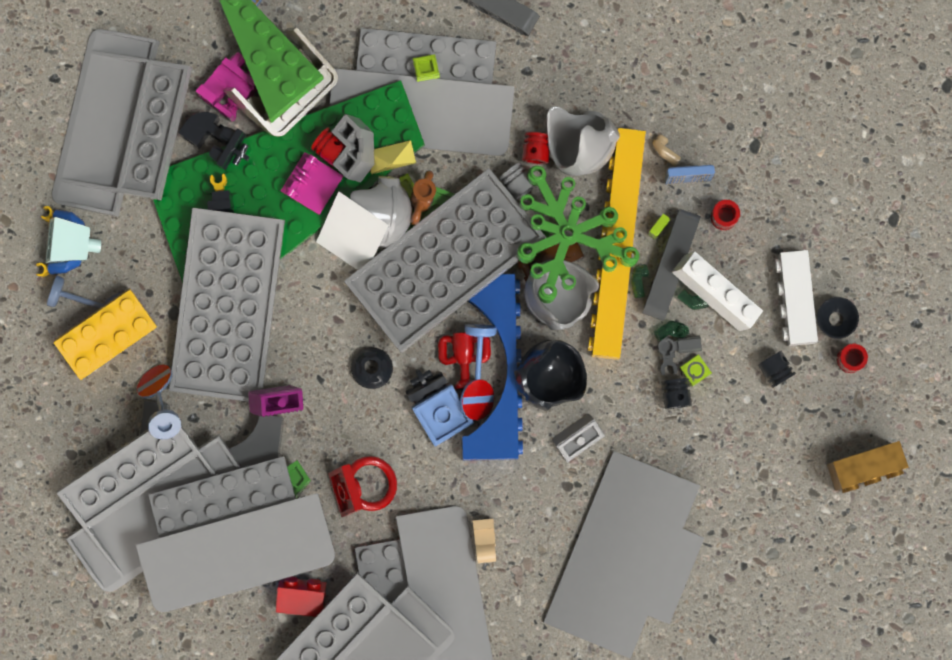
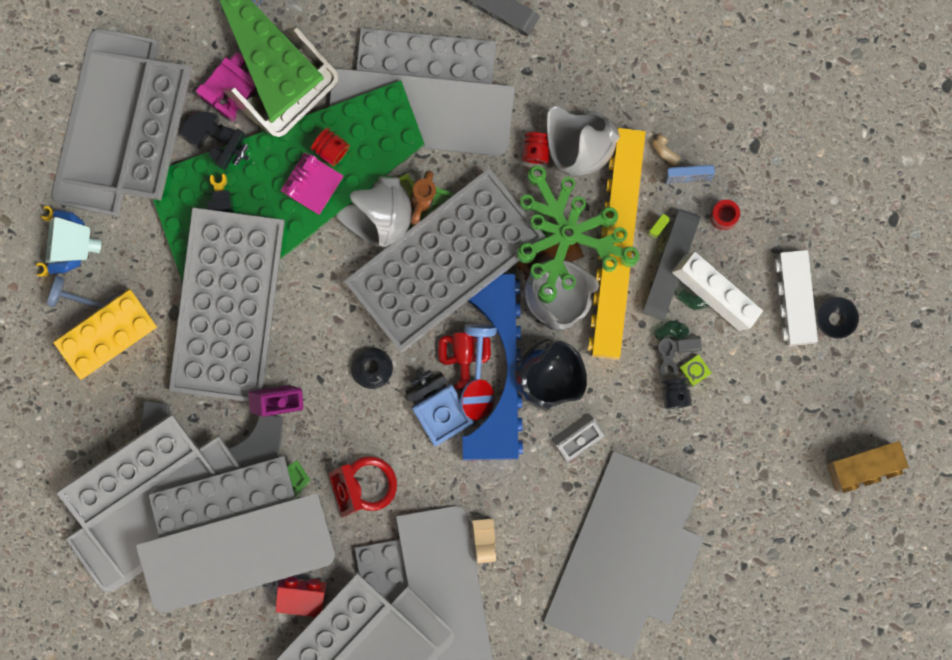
piece [137,364,181,440] -> none
white sticker [316,192,389,270] -> none
light grey brick [332,114,375,182] -> none
light yellow slope [371,140,416,174] -> none
lime tile [413,54,440,82] -> none
light grey piece [499,162,535,201] -> none
clear green arm [631,264,649,298] -> none
black piece [758,350,796,388] -> none
red piece [836,343,868,373] -> none

